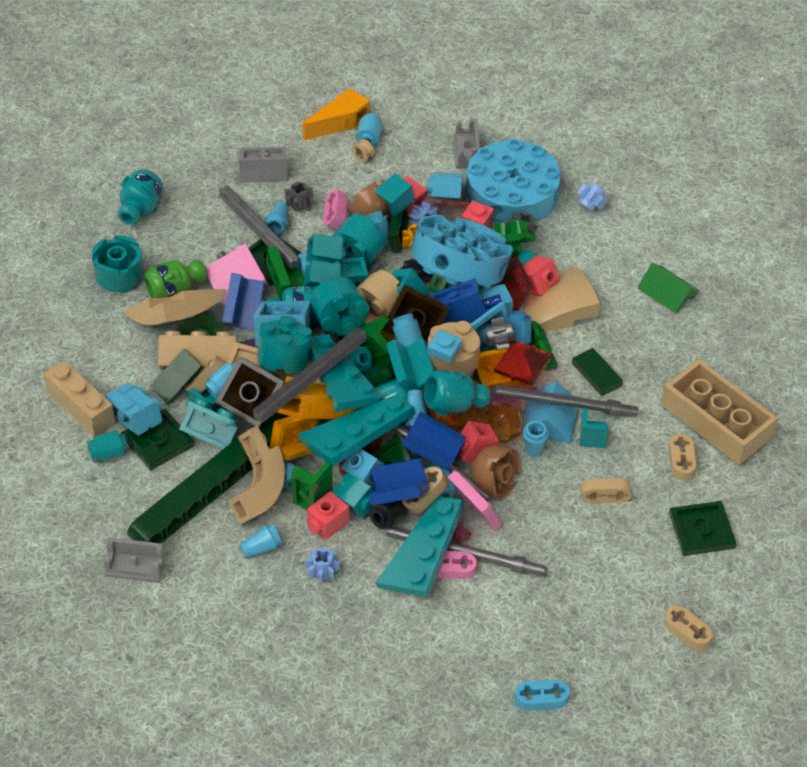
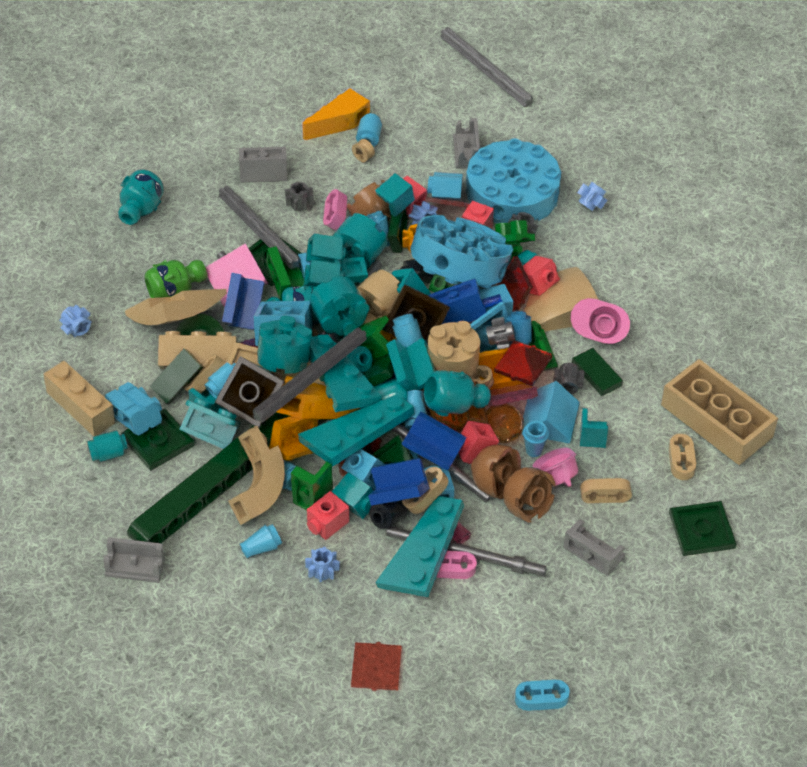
teal brick [92,235,144,293] -> none
medium azure cone [264,202,288,235] -> none
medium azure plate [427,330,463,363] -> none
bright pink tile [448,471,502,531] -> none
flat silver bar [492,385,638,416] -> none
green panel [638,263,699,312] -> none
tan beam [664,606,713,651] -> none
none -> light blue gear [59,305,92,337]
none -> clear red piece [351,641,402,691]
none -> flat silver axle [441,27,533,107]
none -> tan bush [471,365,494,389]
none -> medium nougat cylinder [503,467,555,523]
none -> bright pink piece [532,447,578,487]
none -> flat silver gear [553,363,584,394]
none -> light grey hinge [563,519,625,576]
none -> bright pink piece [571,298,630,344]

